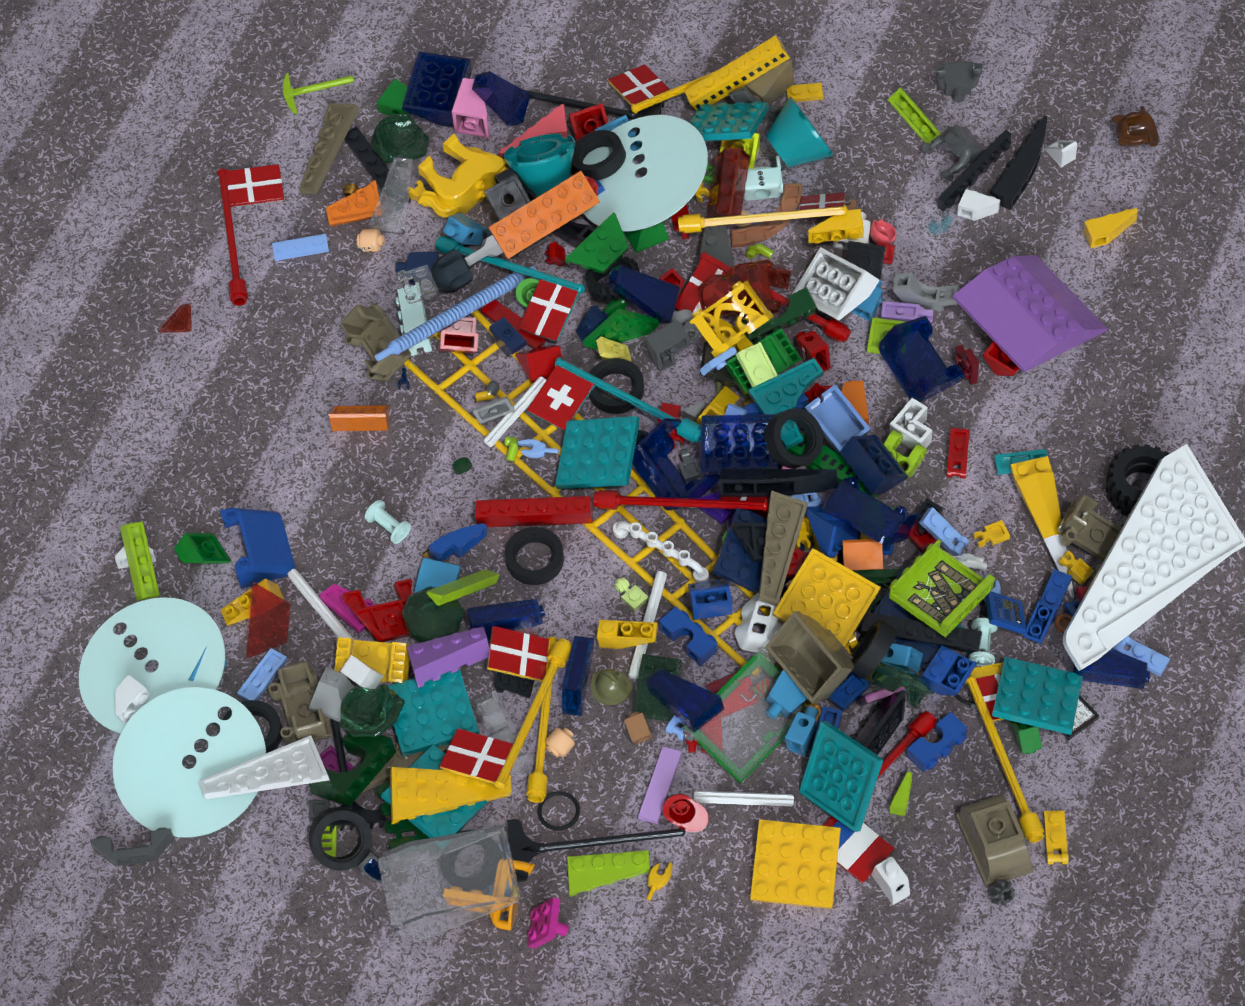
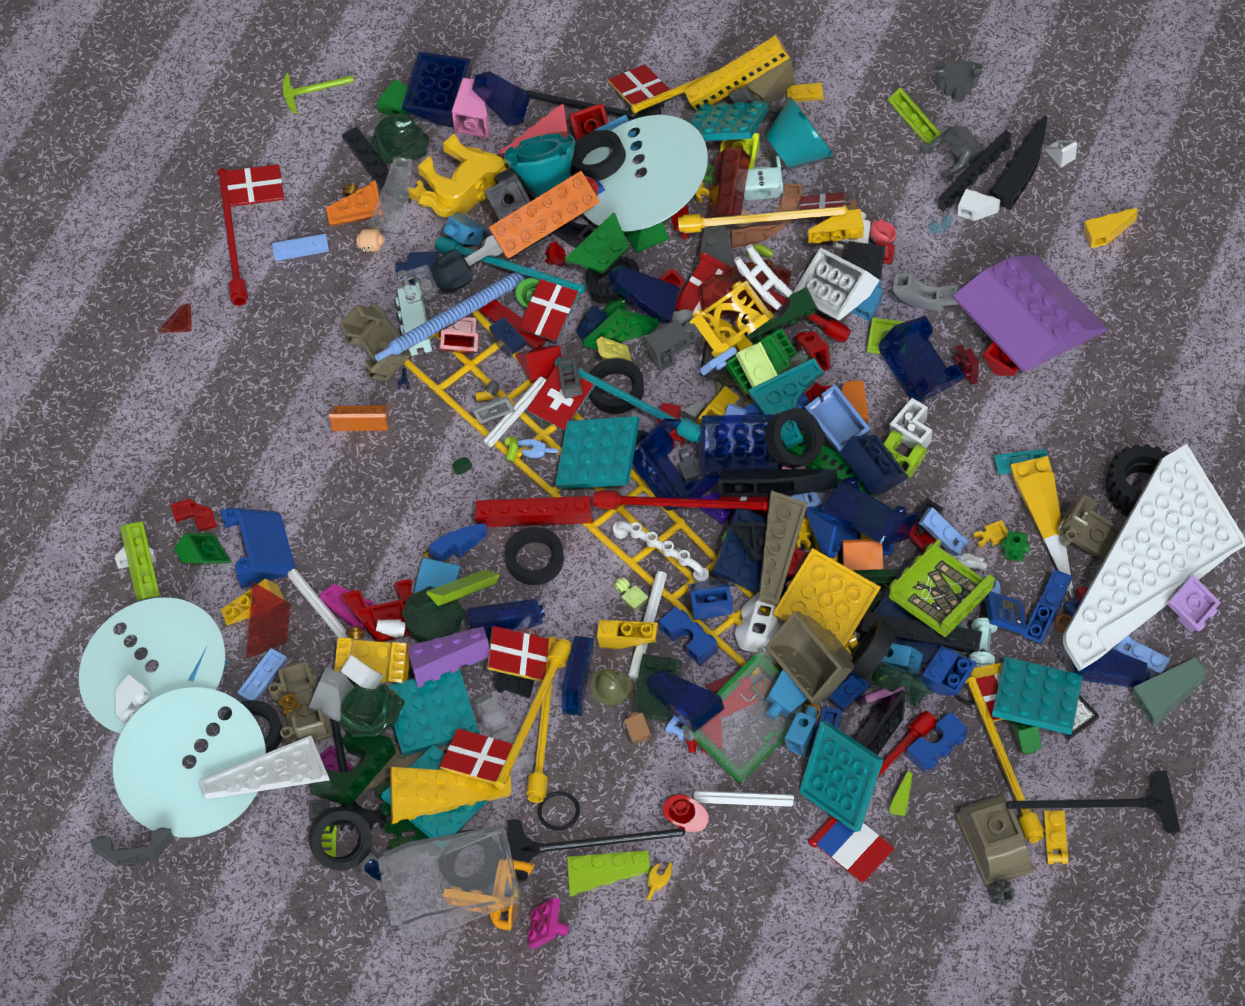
dark tan wing [299,103,360,195] -> none
light aqua hose [364,500,411,544] -> none
light nougat head [545,728,575,758] -> none
lavender tile [638,747,682,825] -> none
yellow plate [750,819,841,909] -> none
white torso [871,857,910,905] -> none
lavender hinge [881,301,933,324] -> none
red plate [947,428,970,479] -> none
yellow plate [1058,550,1094,585] -> none
reddish brown hair [1112,106,1159,147] -> none
none -> red tile [170,499,217,532]
none -> pearl gold plate [278,693,301,715]
none -> pearl gold plate [346,626,365,640]
none -> white cone [376,619,405,639]
none -> dark grey slope [557,357,583,399]
none -> white piece [734,244,794,310]
none -> clear tile [789,350,809,366]
none -> green brick [1001,531,1030,562]
none -> black piece [1005,770,1180,836]
none -> sand green slope [1132,657,1207,727]
none -> lavender plate [1166,575,1221,633]

